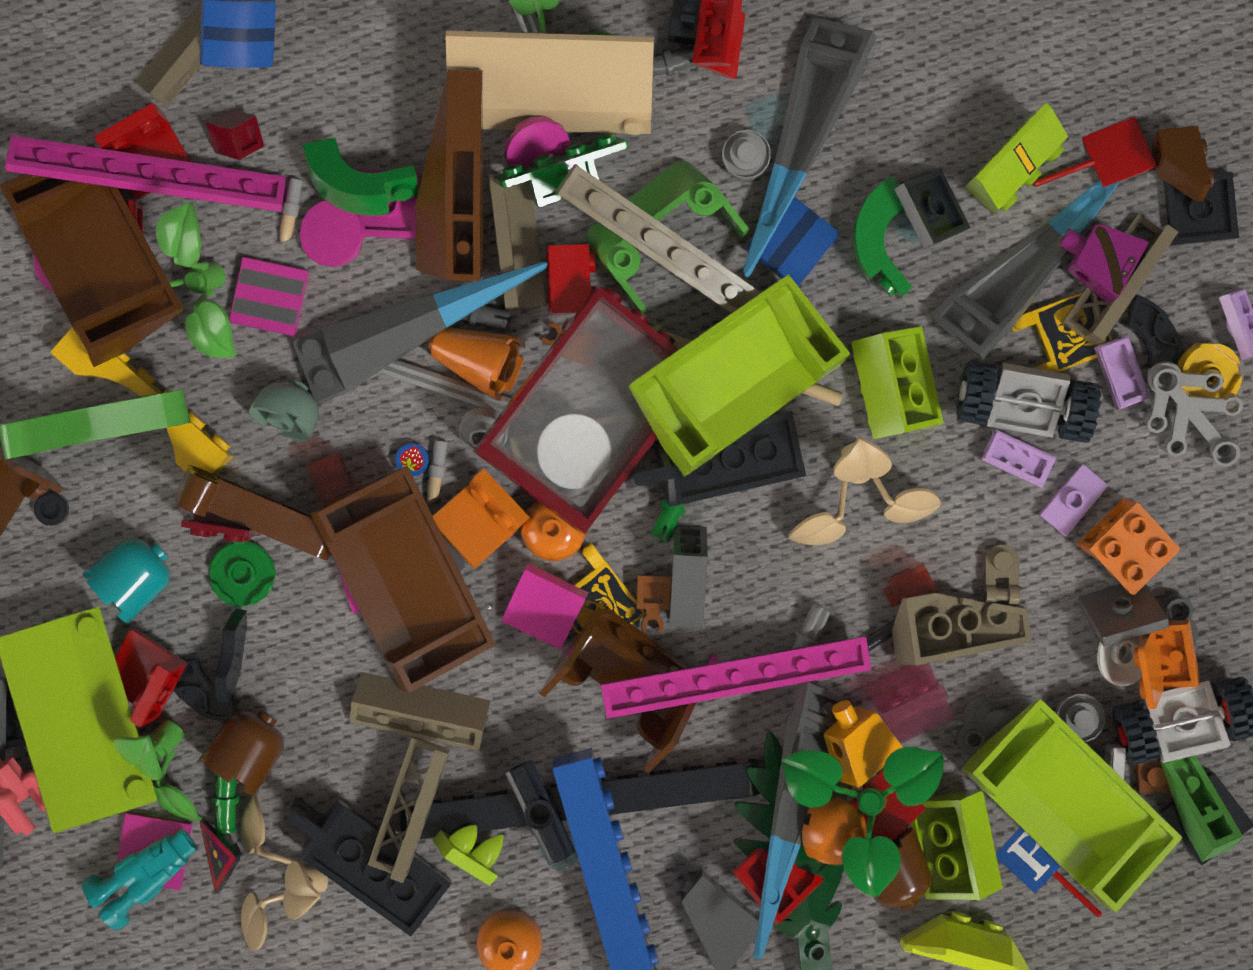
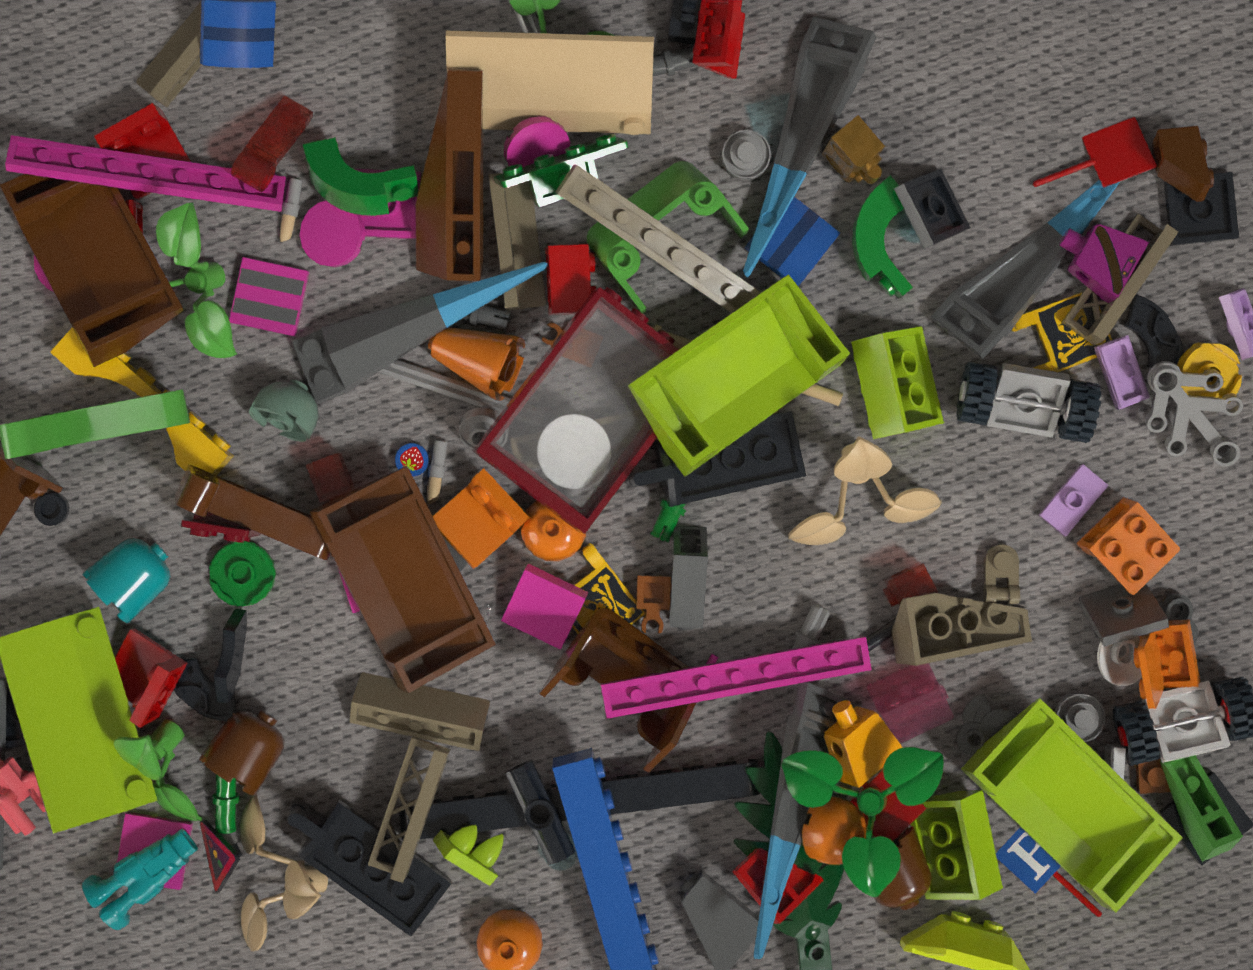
dark red panel [206,110,264,160] -> none
lime slope [964,102,1068,214] -> none
lavender plate [980,429,1056,488] -> none
none -> clear red plate [231,95,313,192]
none -> pearl gold piece [822,115,885,184]

